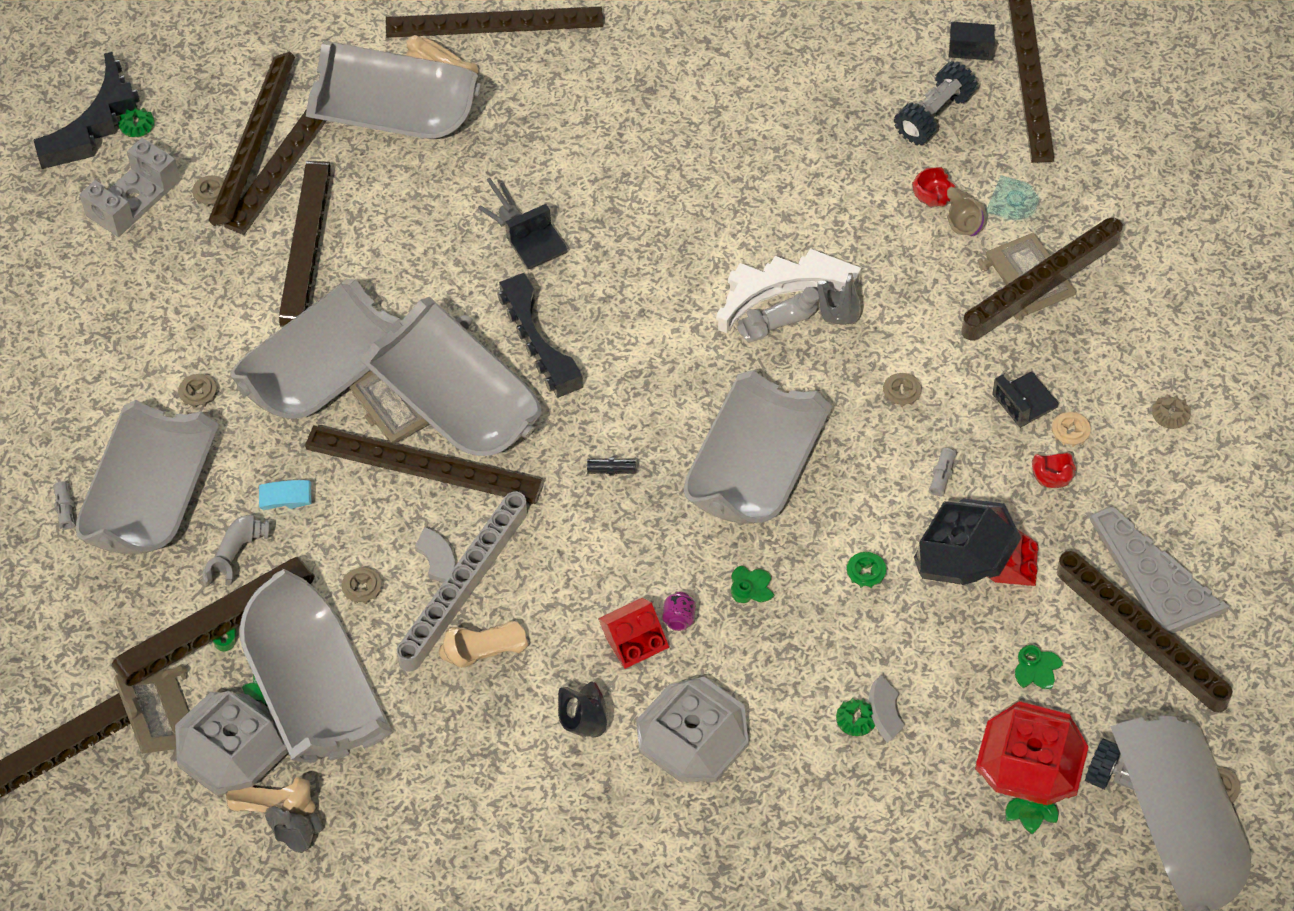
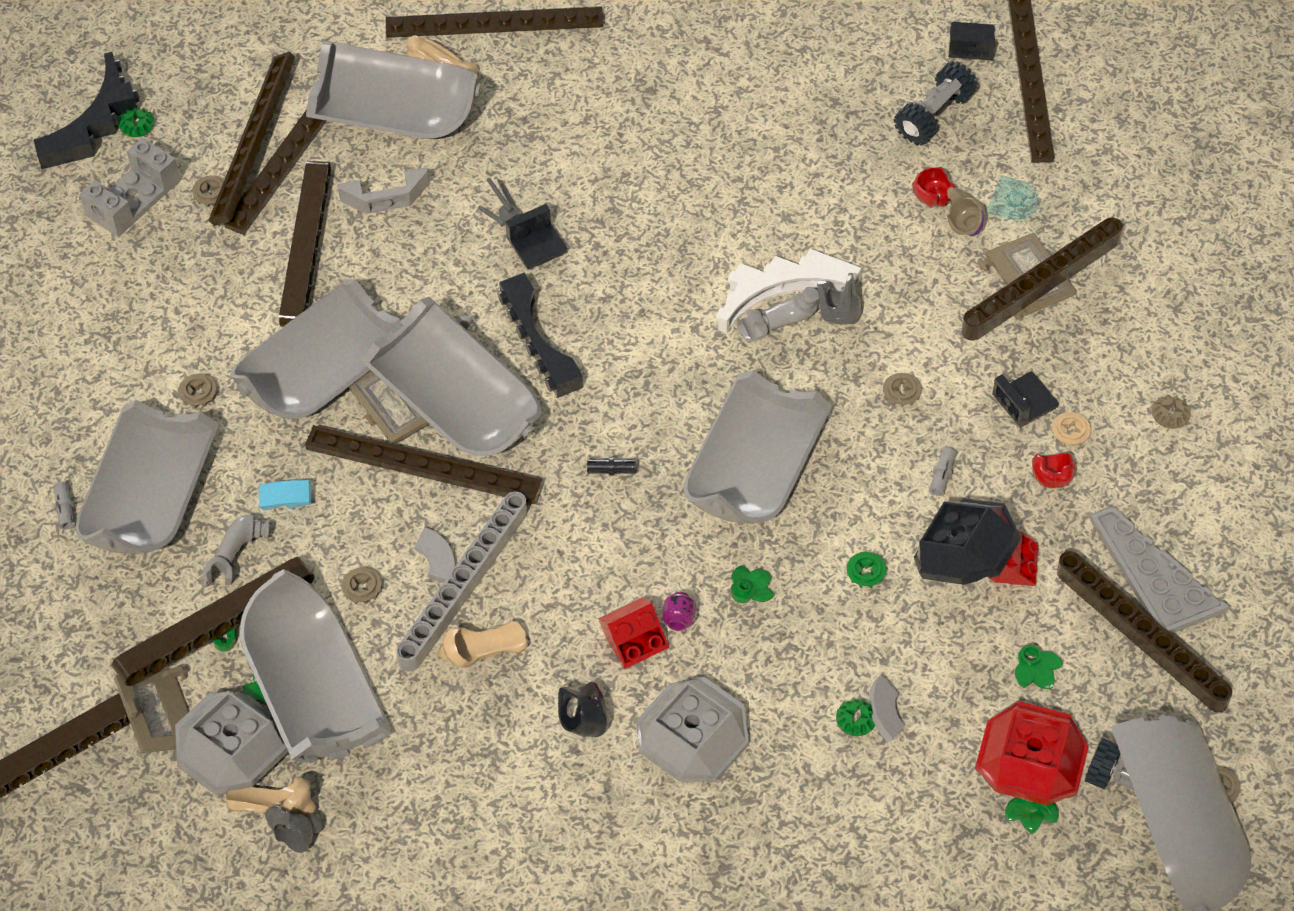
none -> light grey slope [337,168,429,214]

